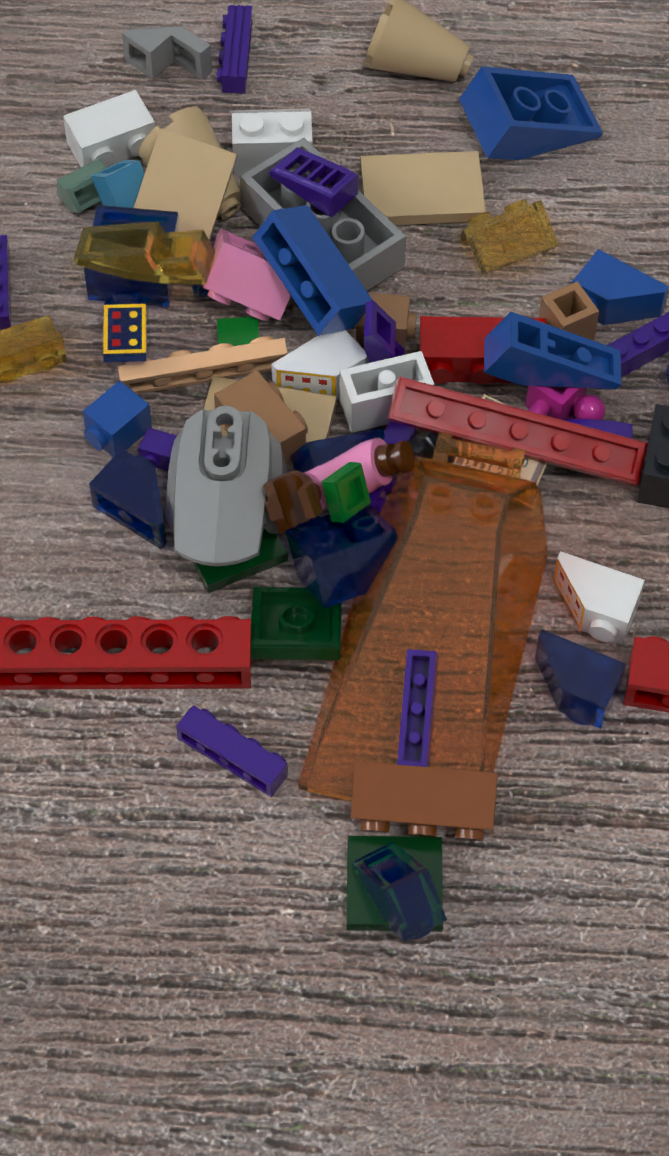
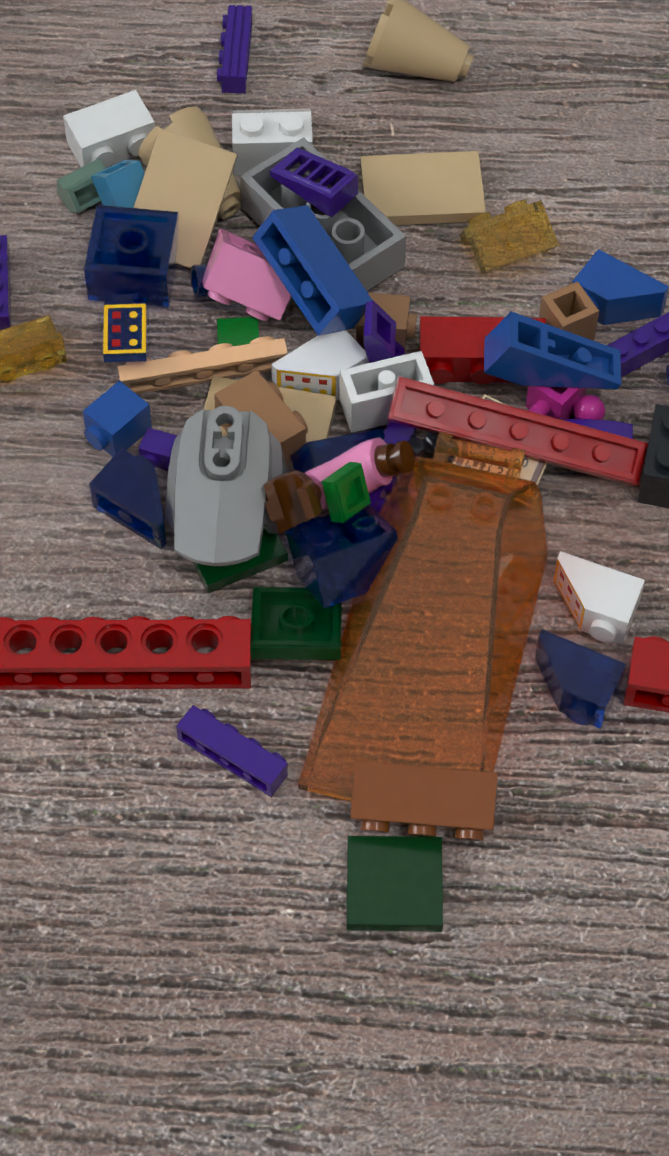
clear yellow slope [73,221,215,284] -> none
light grey slope [122,26,212,80] -> none
clear blue slope [351,842,447,942] -> none
dark purple piece [397,649,439,767] -> none
blue slope [459,66,603,160] -> none

